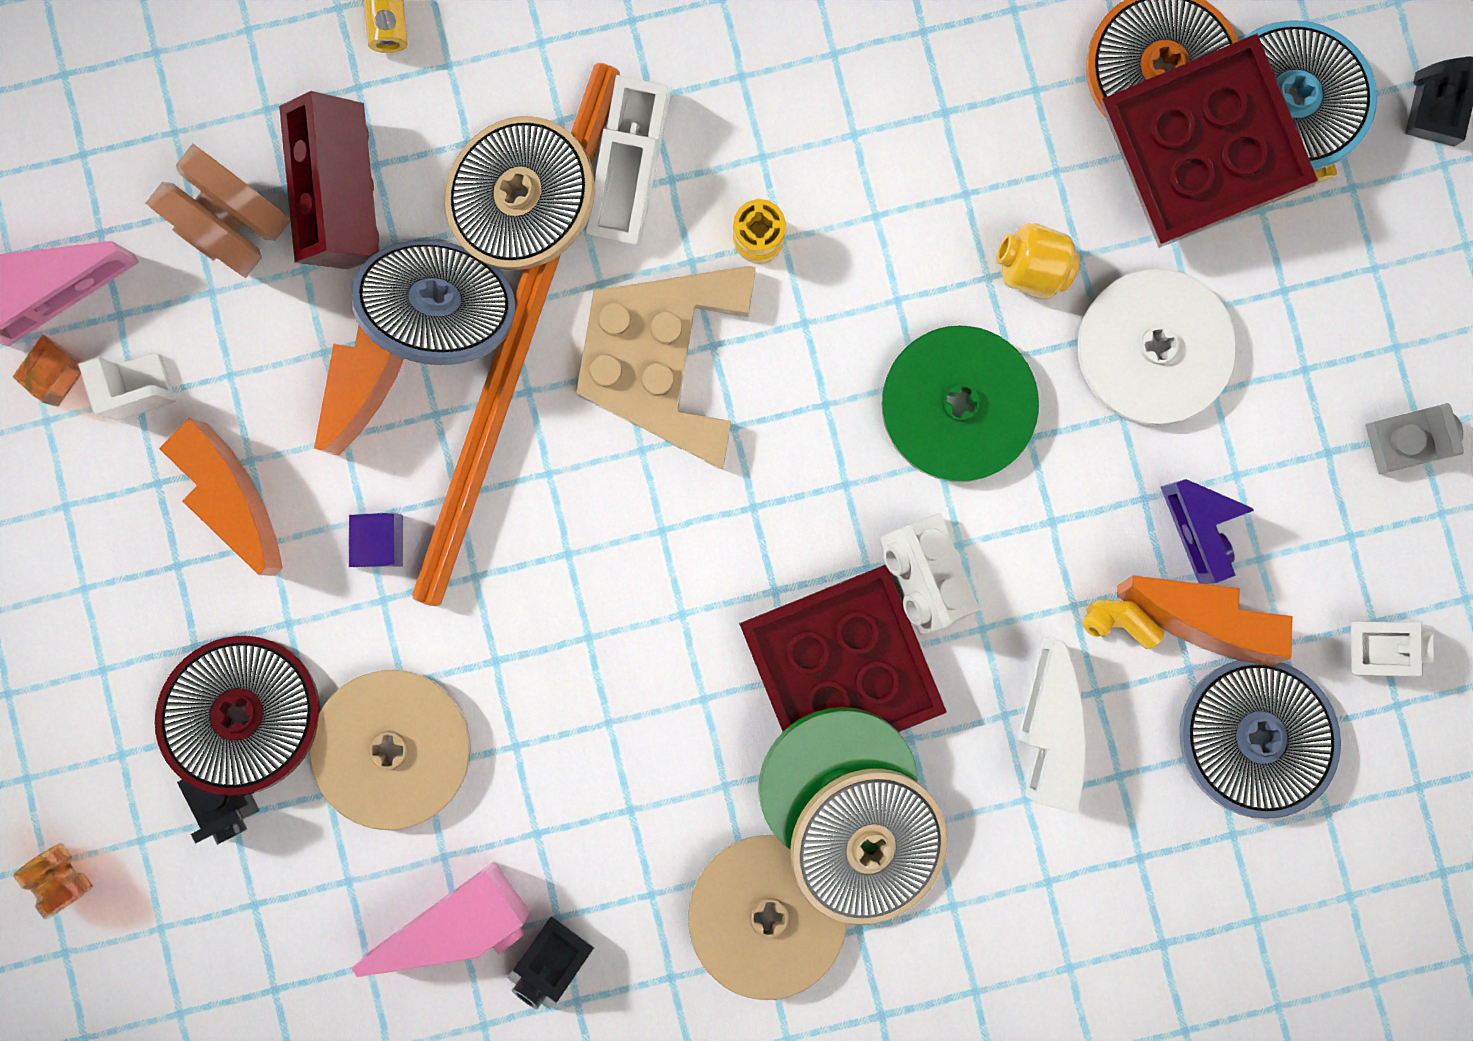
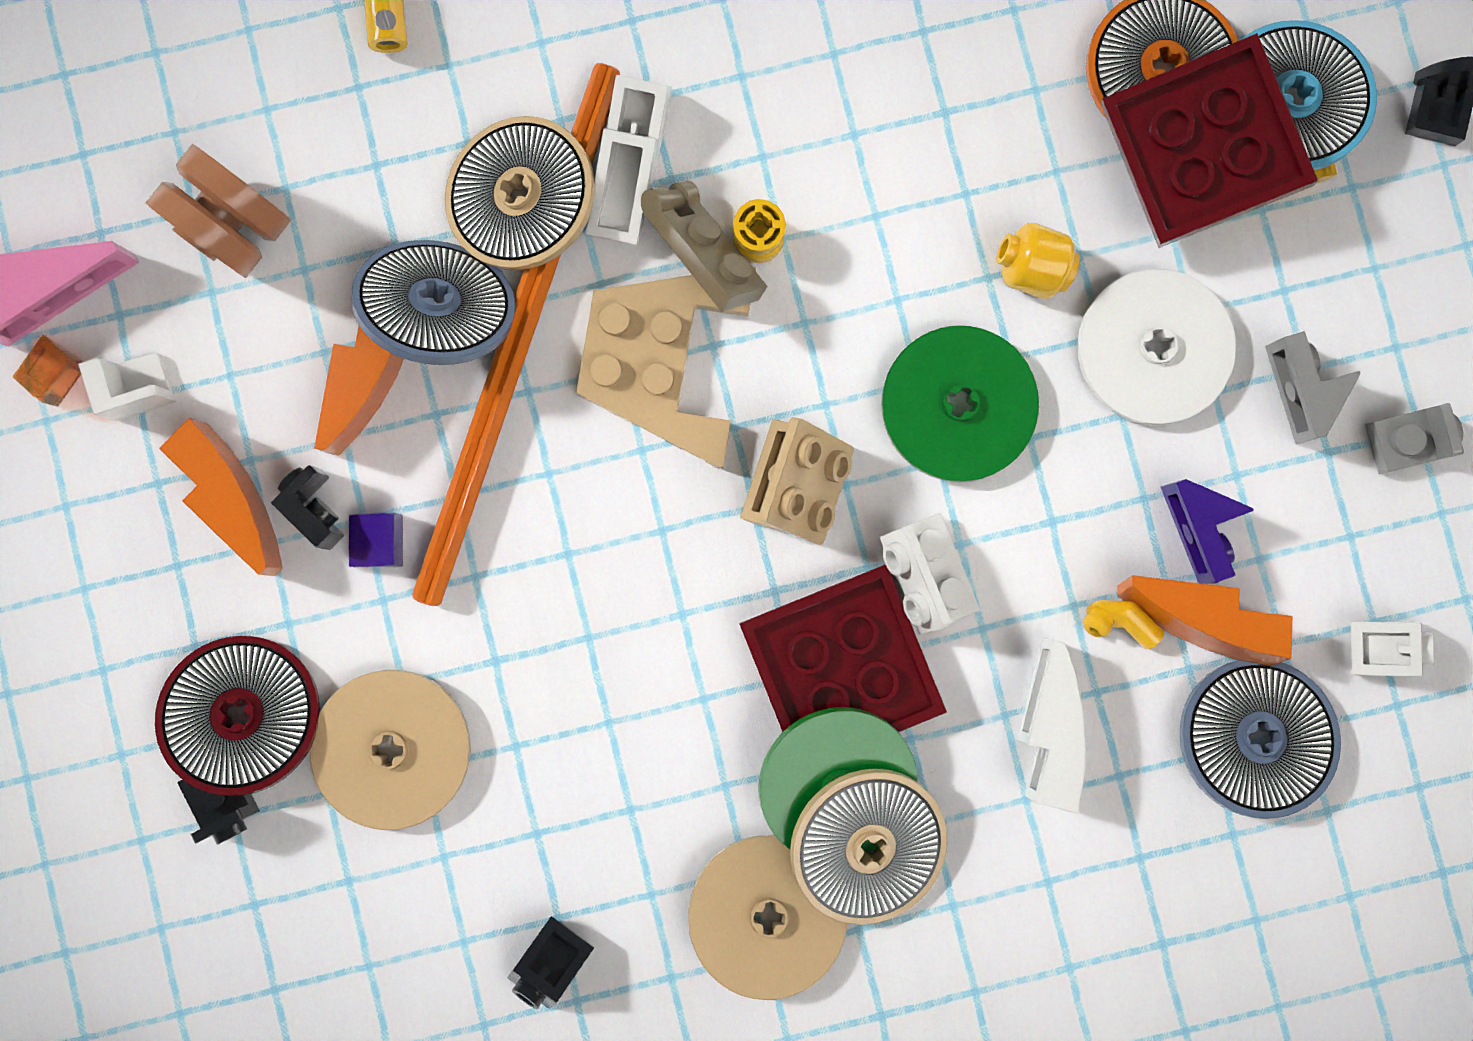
clear orange wheel [13,843,94,920] -> none
dark red brick [279,91,379,269] -> none
bright pink slope [351,862,530,977] -> none
none -> black bracket [271,465,345,550]
none -> dark tan plate [641,180,768,312]
none -> tan bracket [740,417,854,545]
none -> light grey slope [1265,331,1360,444]

